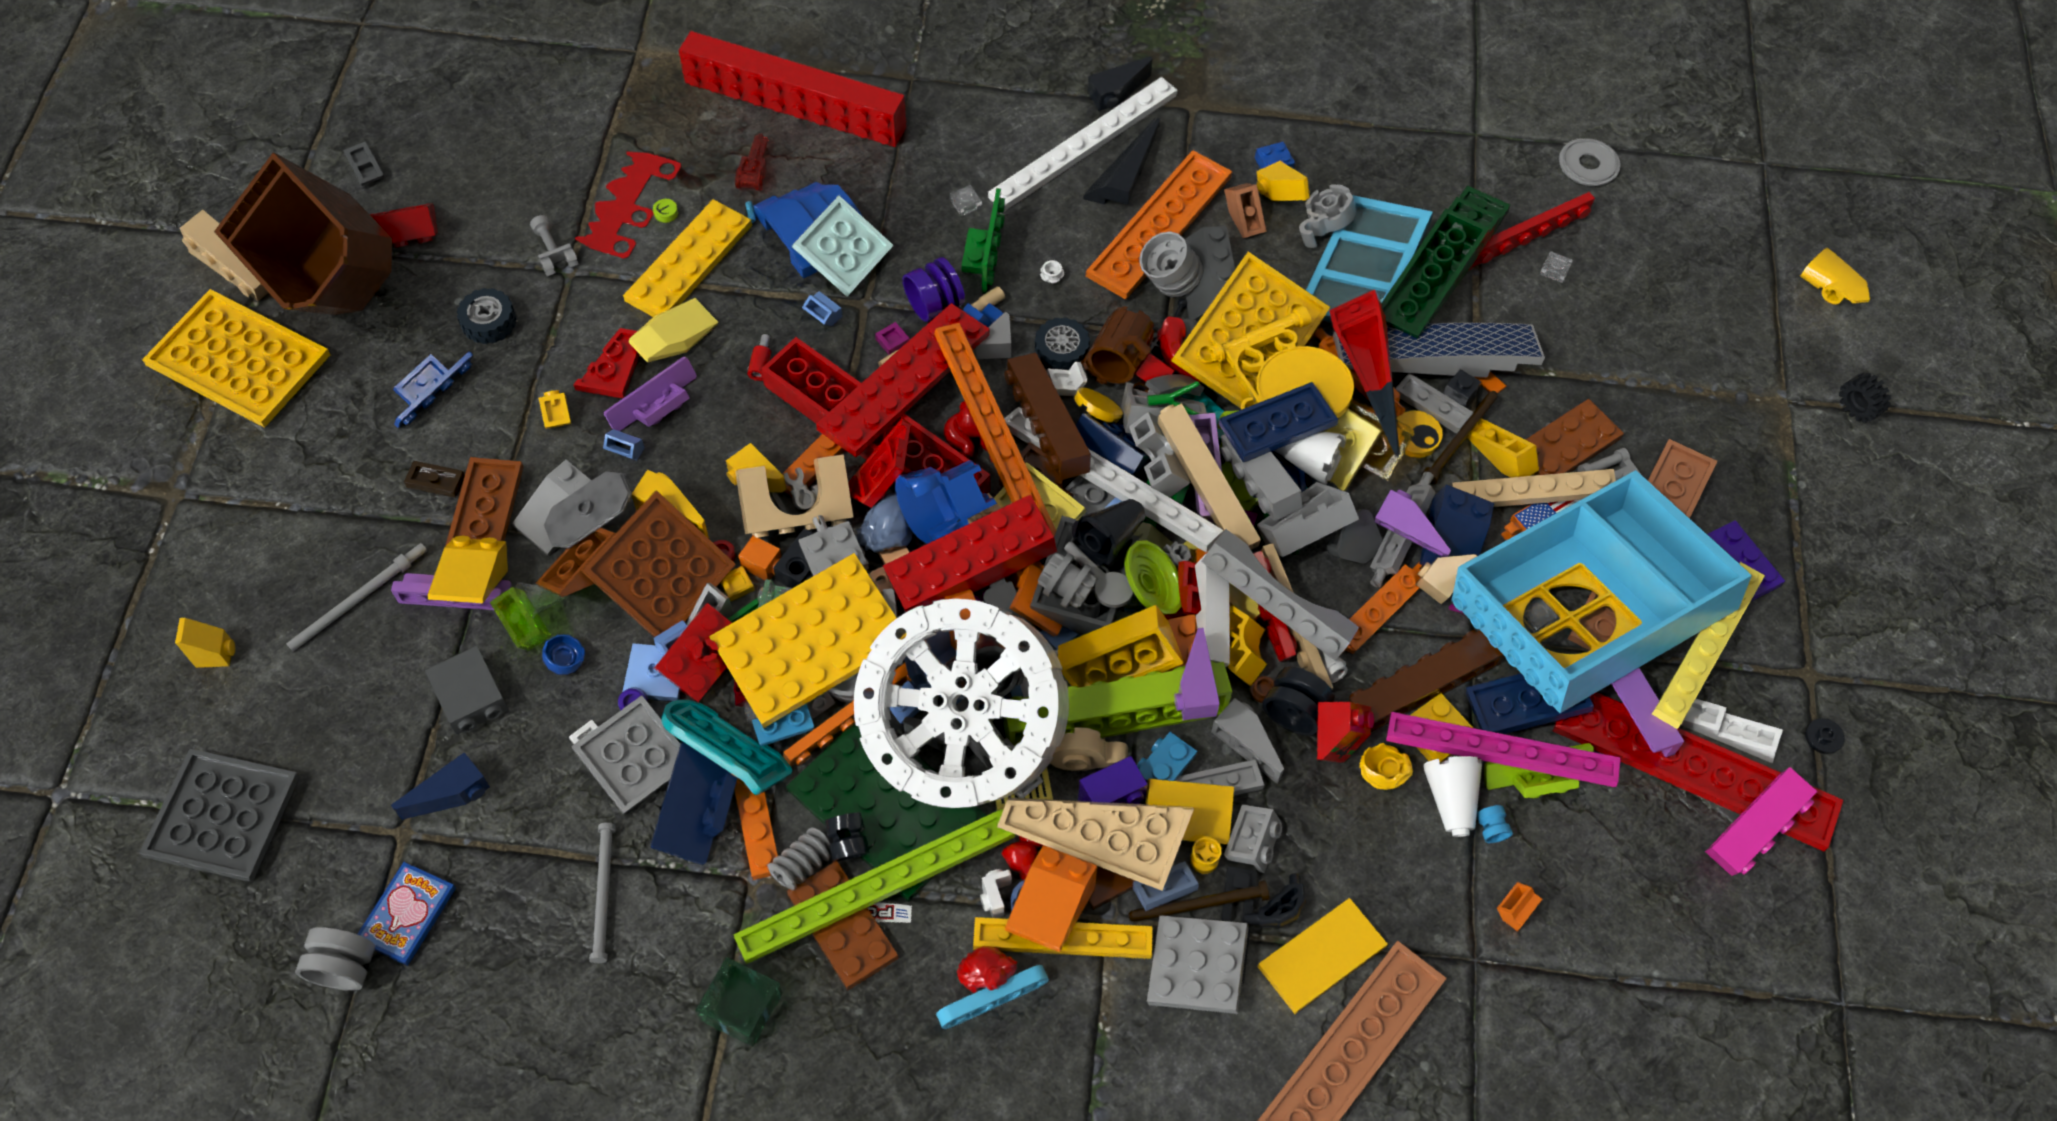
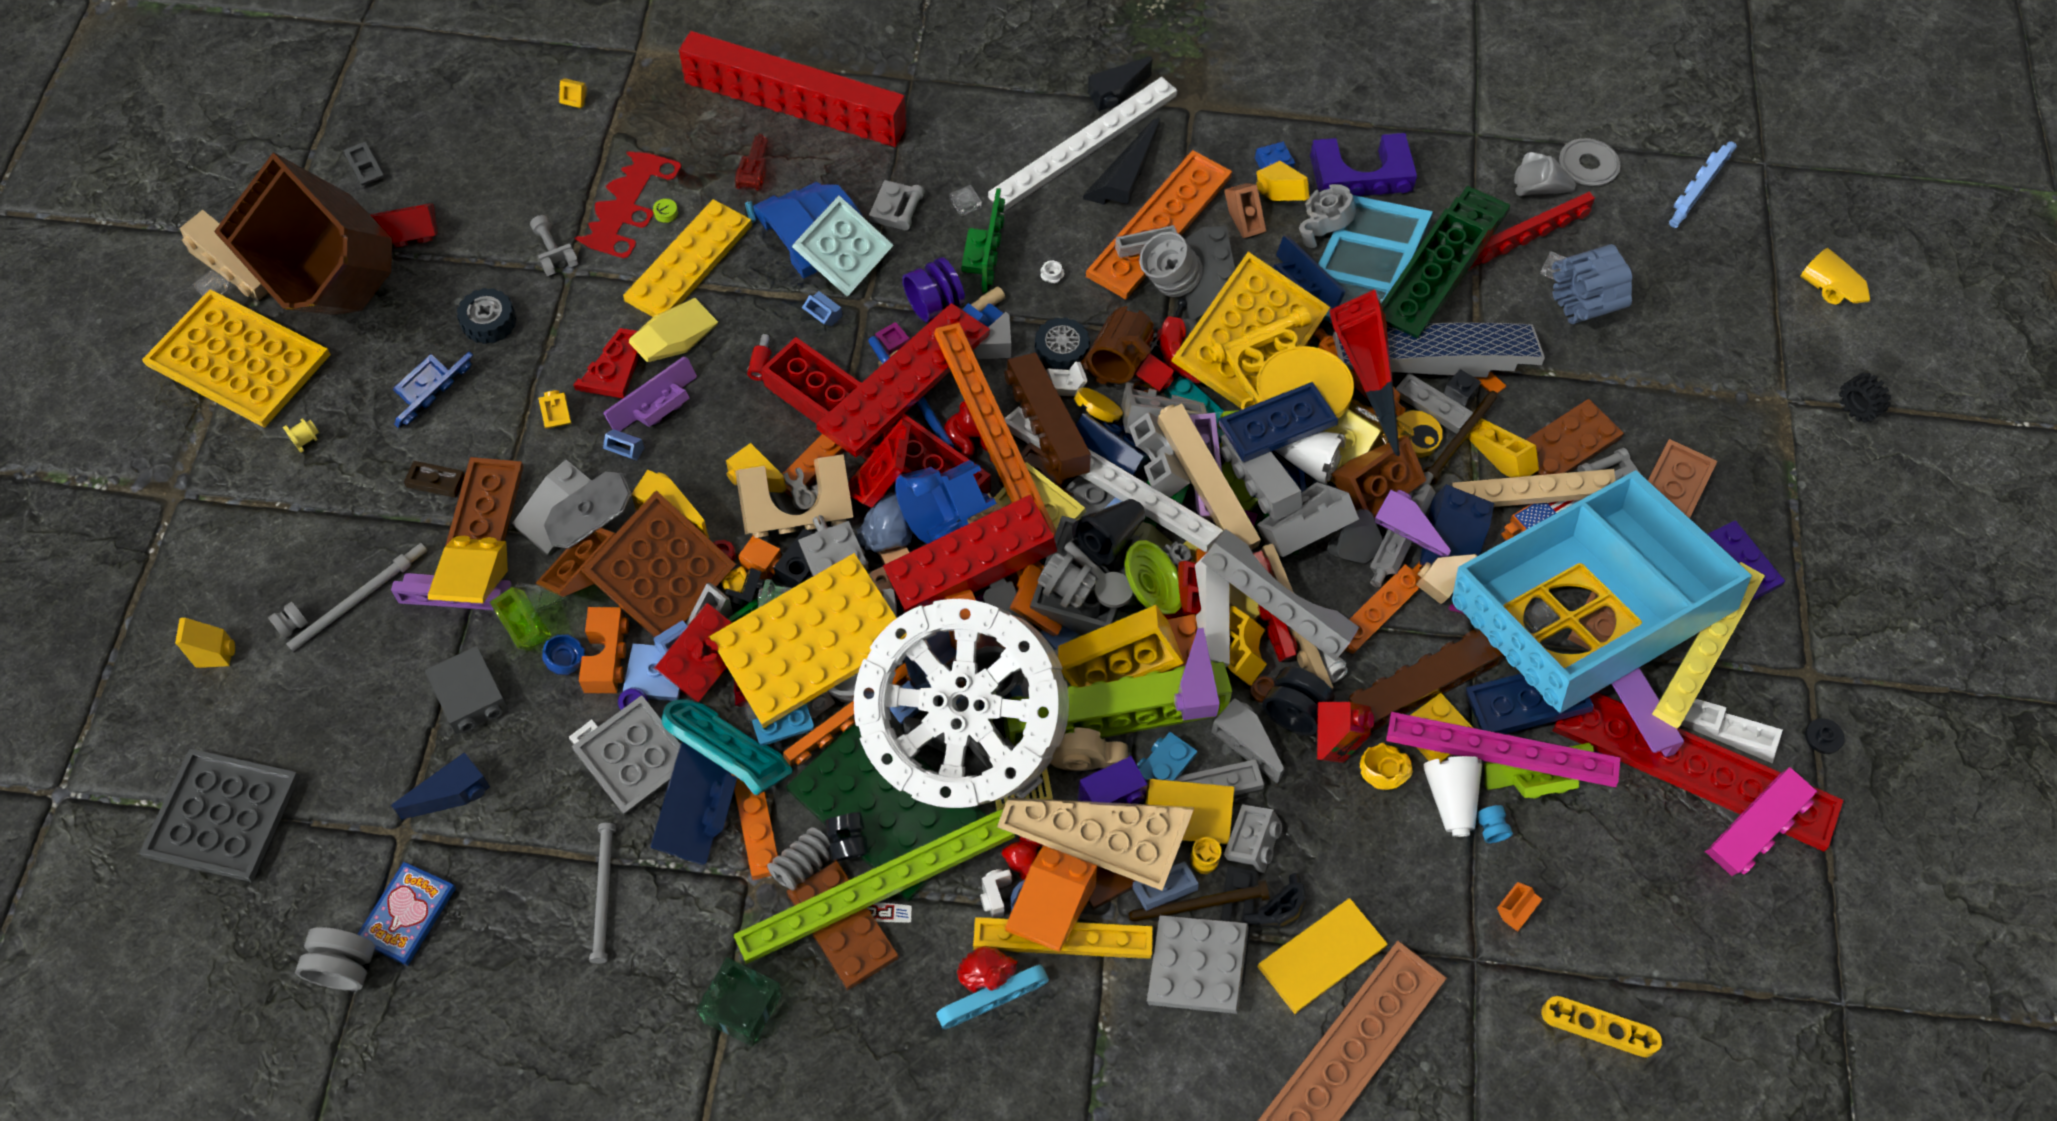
dark grey slope [1145,374,1204,401] -> none
green plant [1147,381,1200,415] -> none
none -> clear tile [192,269,231,296]
none -> light grey wheel [267,602,308,639]
none -> light yellow brick [283,418,319,453]
none -> yellow tile [559,78,587,108]
none -> orange arch [579,607,629,693]
none -> black bracket [723,568,764,606]
none -> blue piece [868,336,954,448]
none -> light grey plate [869,180,925,230]
none -> light grey piece [1115,225,1177,258]
none -> dark blue bracket [1273,236,1345,309]
none -> dark purple arch [1310,133,1417,196]
none -> dark orange slope [1331,435,1427,518]
none -> light grey hat [1514,152,1576,196]
none -> yellow beam [1542,996,1662,1057]
none -> sand blue piece [1552,244,1632,324]
none -> light blue plate [1669,142,1737,228]

